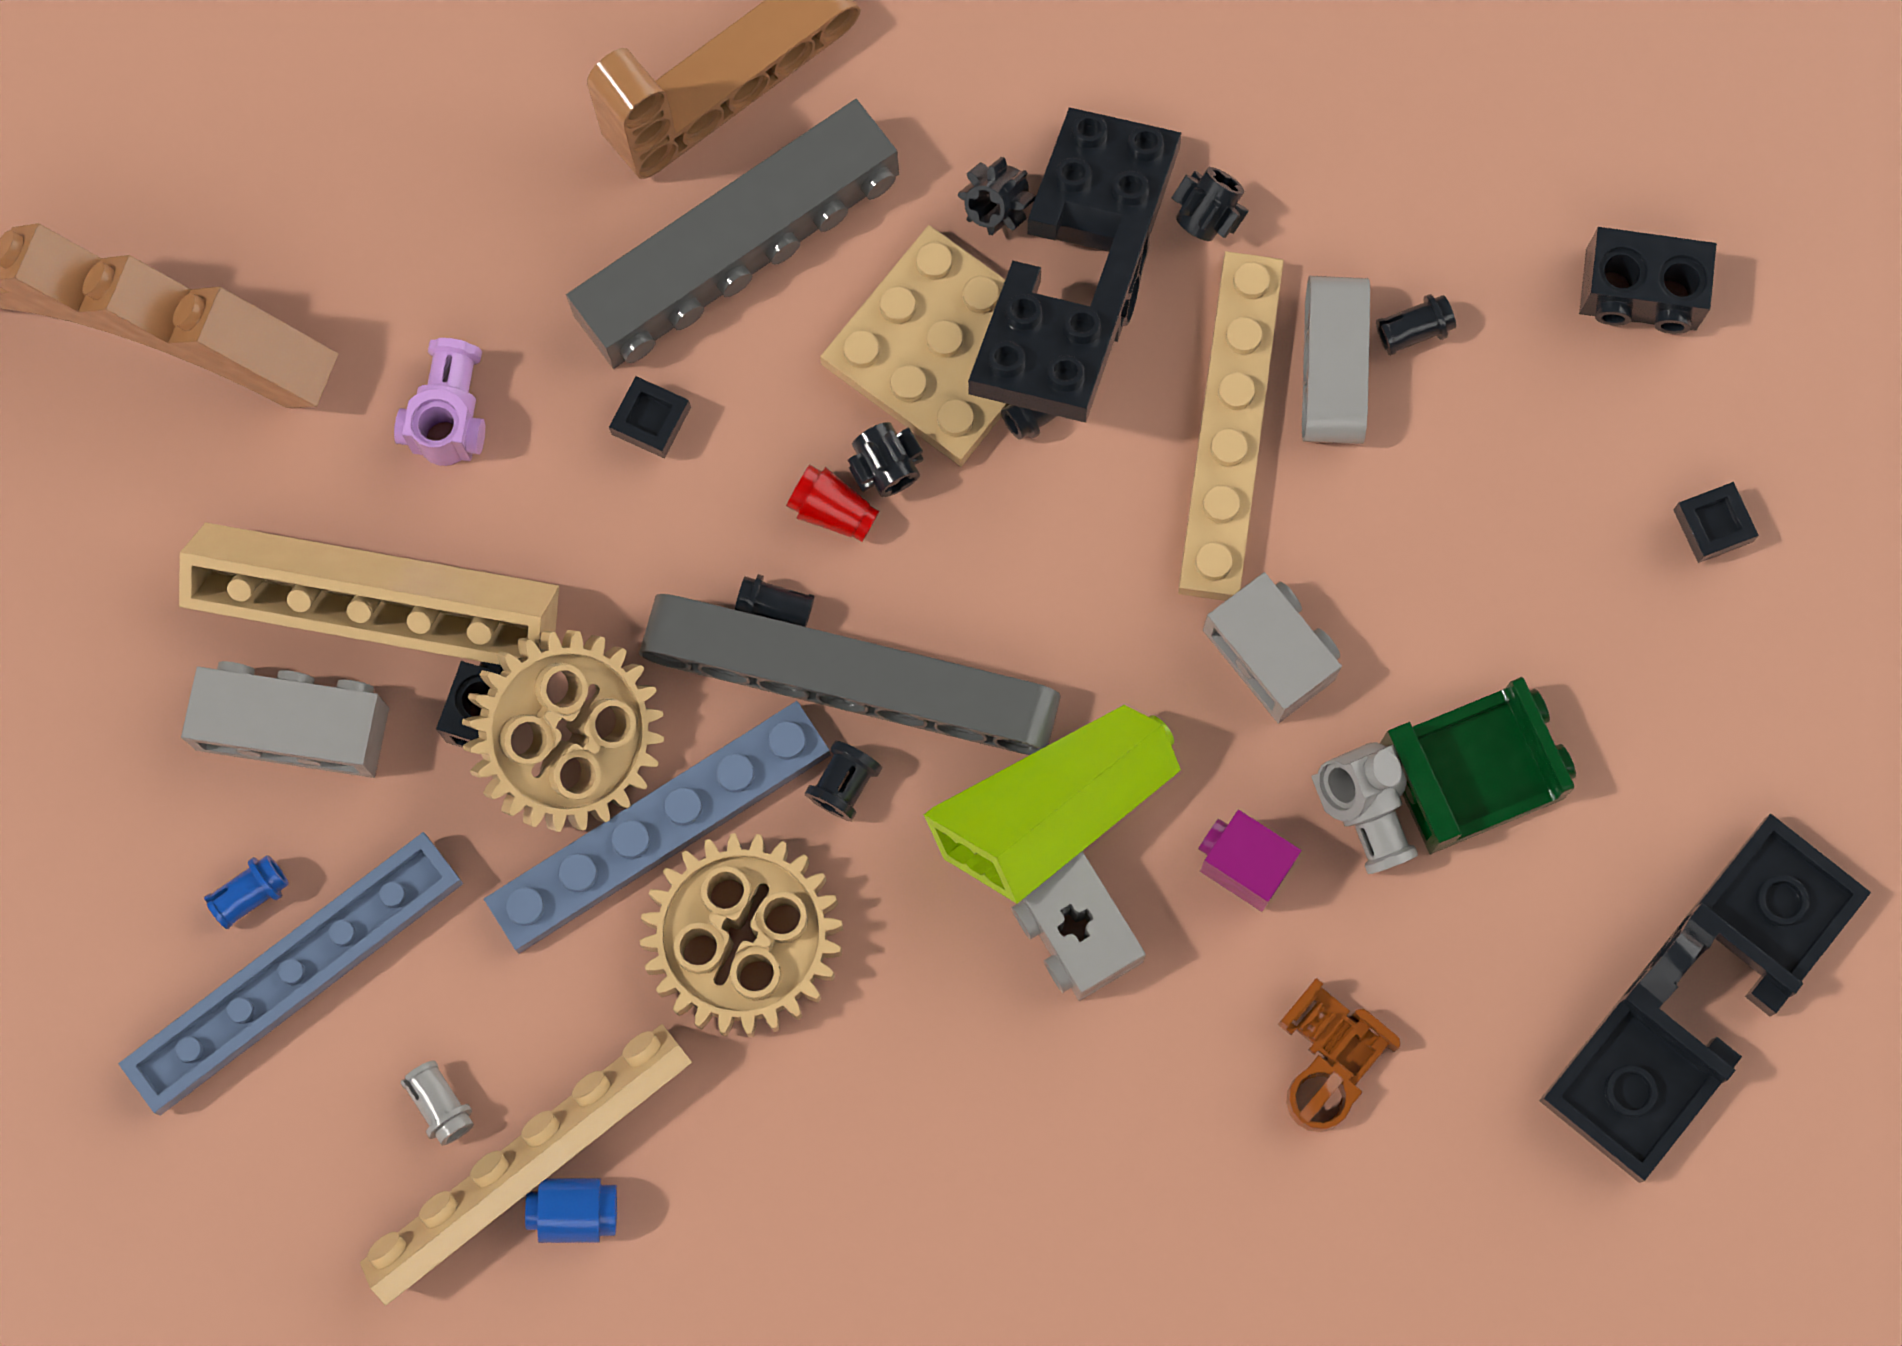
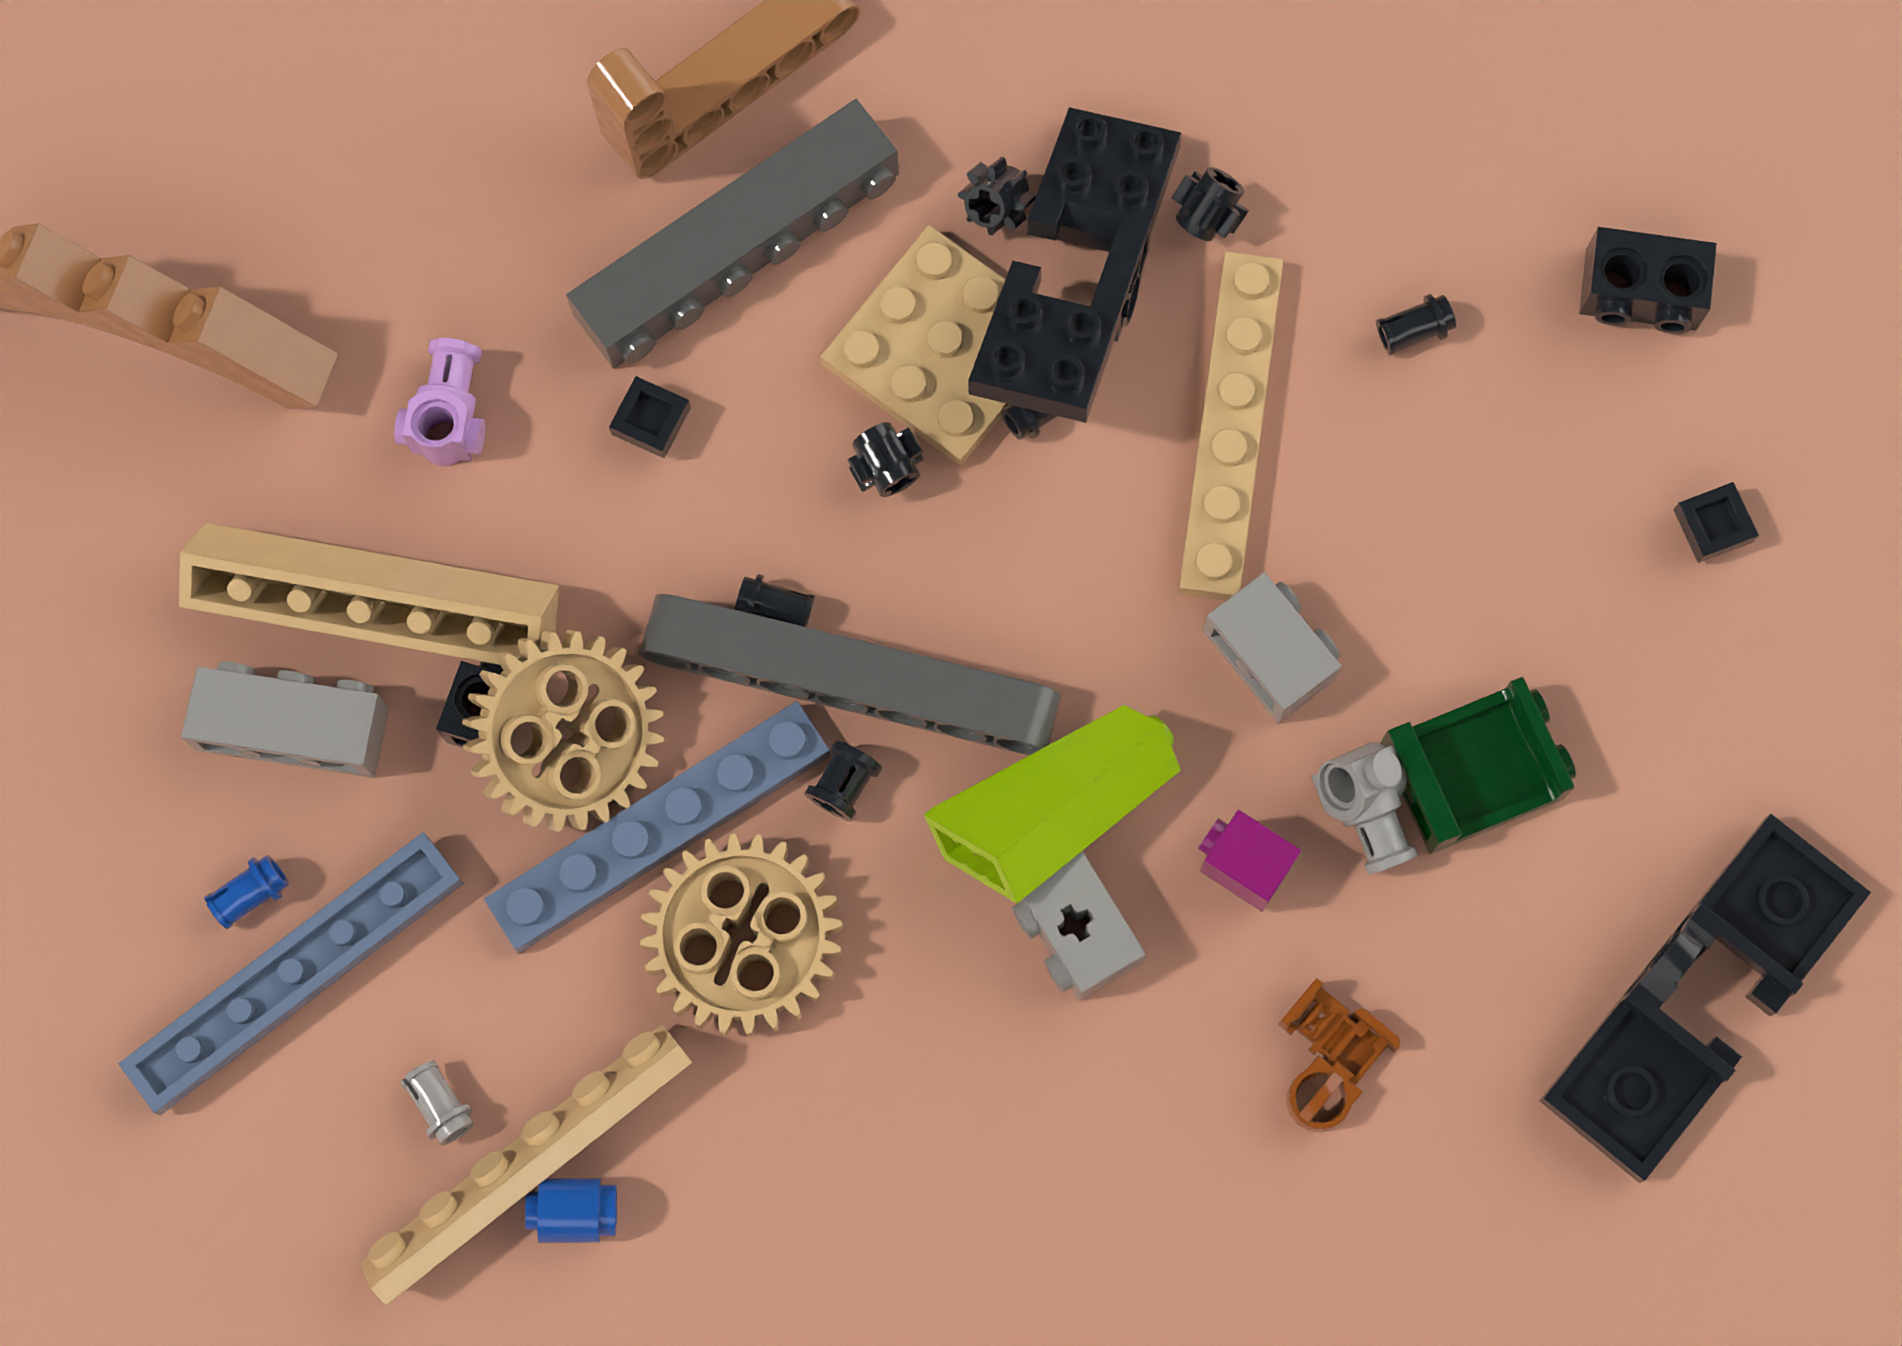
red cone [786,464,880,542] -> none
light grey beam [1302,275,1370,444] -> none

